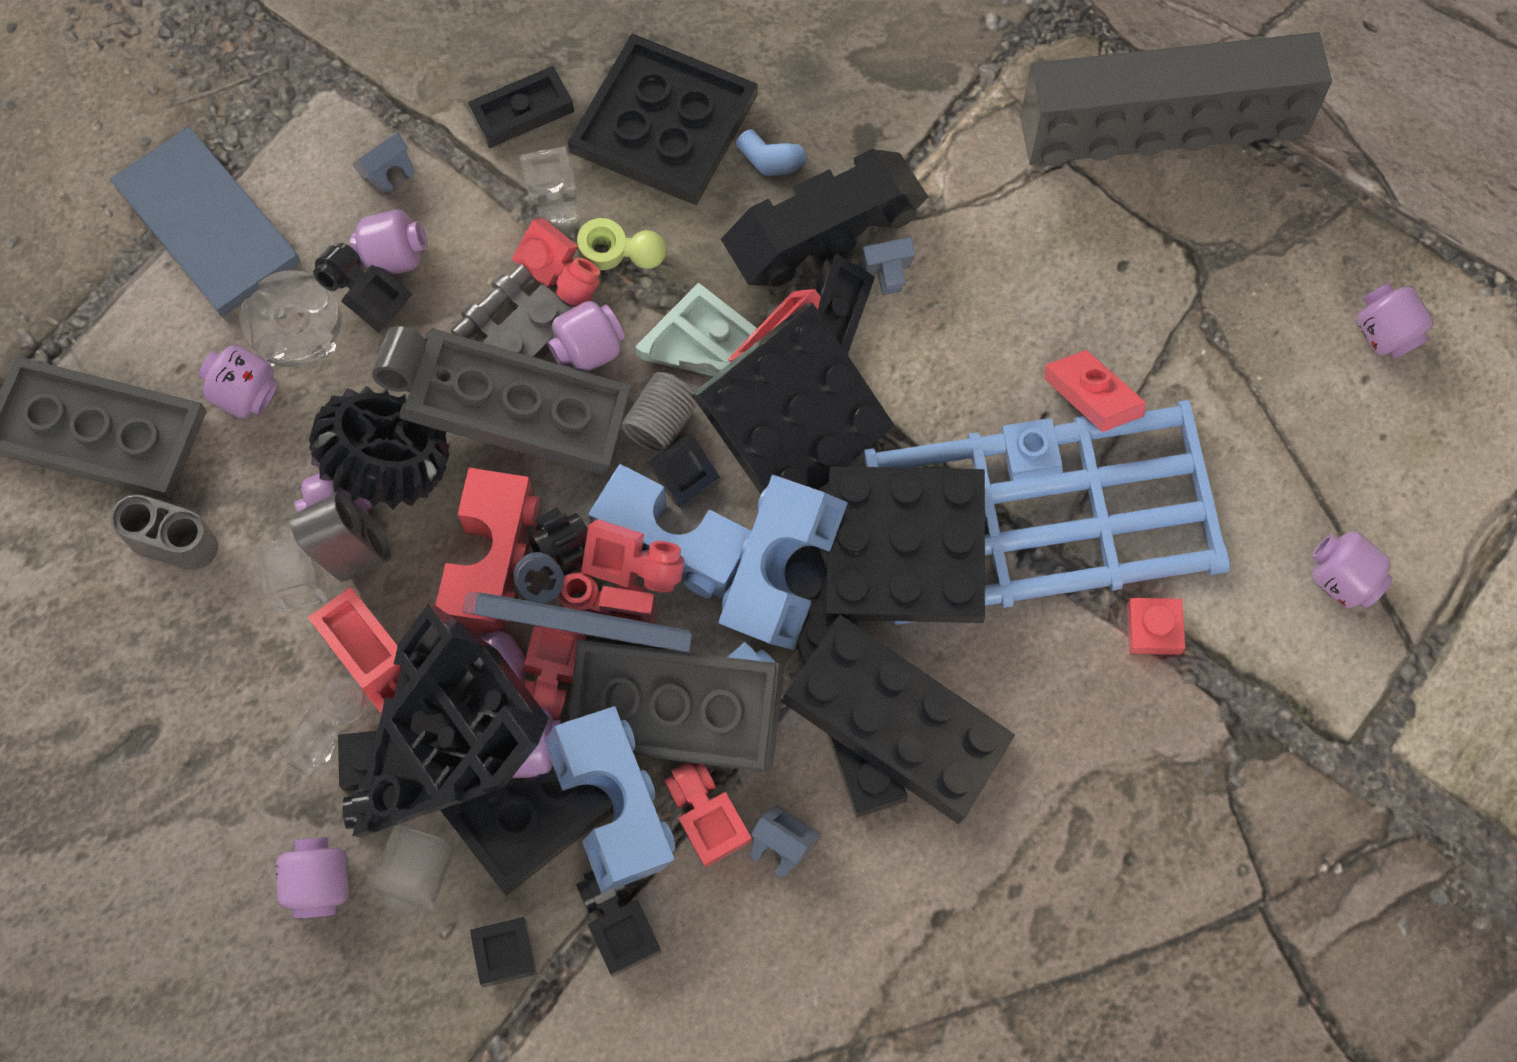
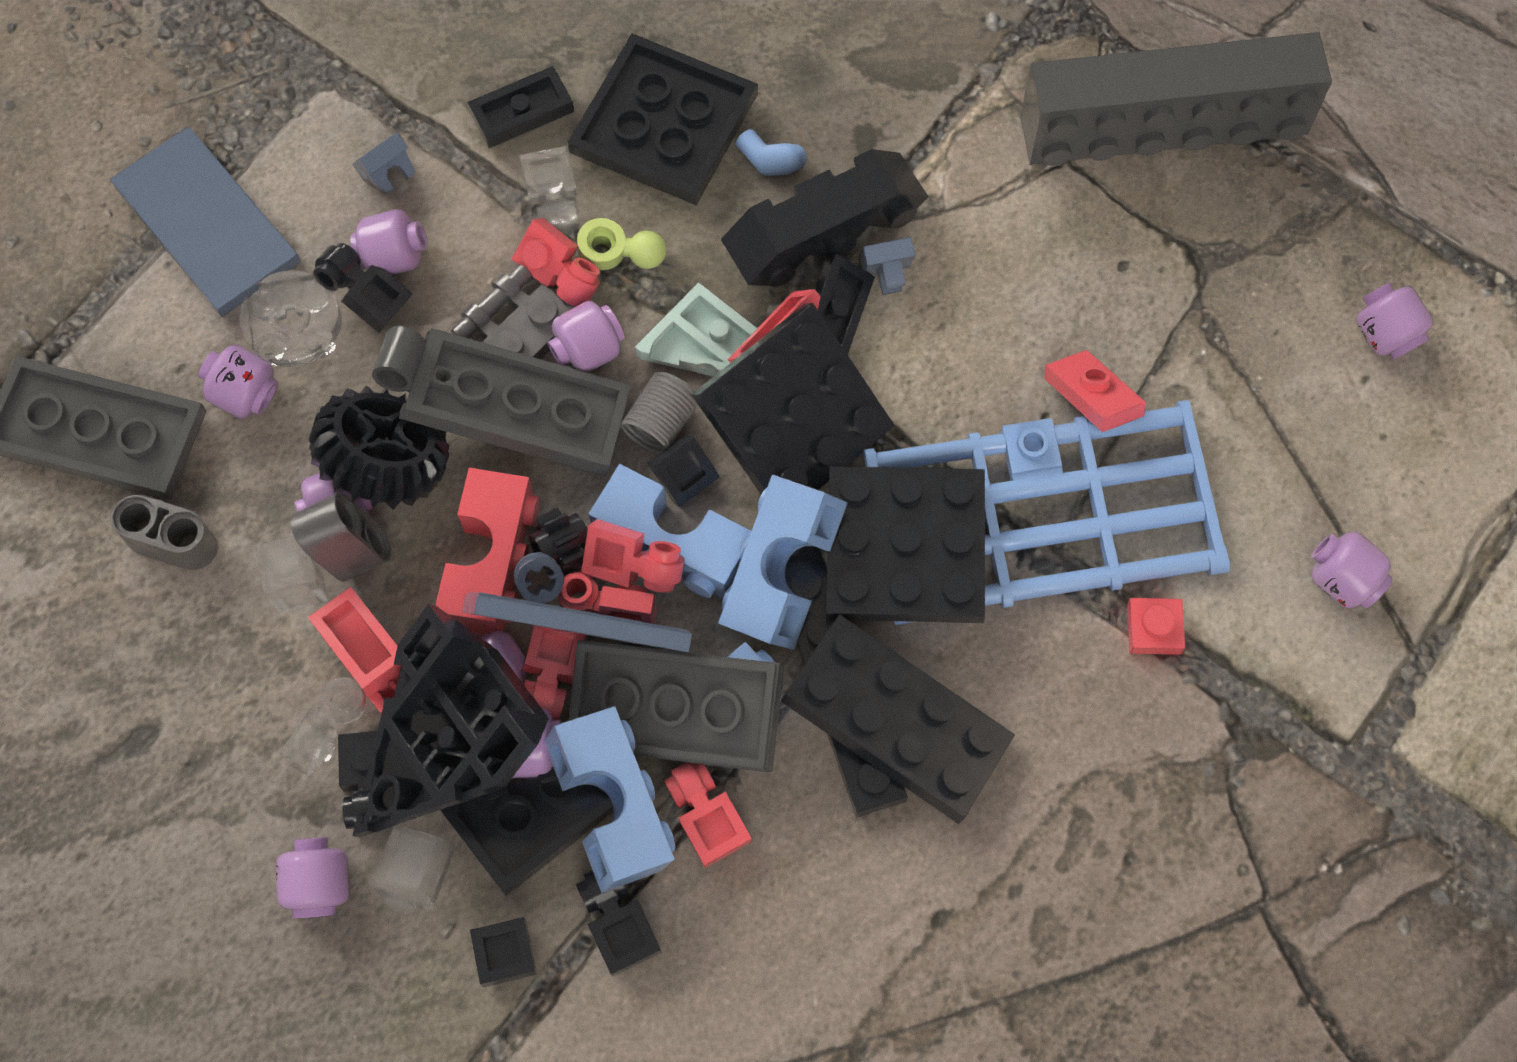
sand blue tile [750,805,821,878] -> none

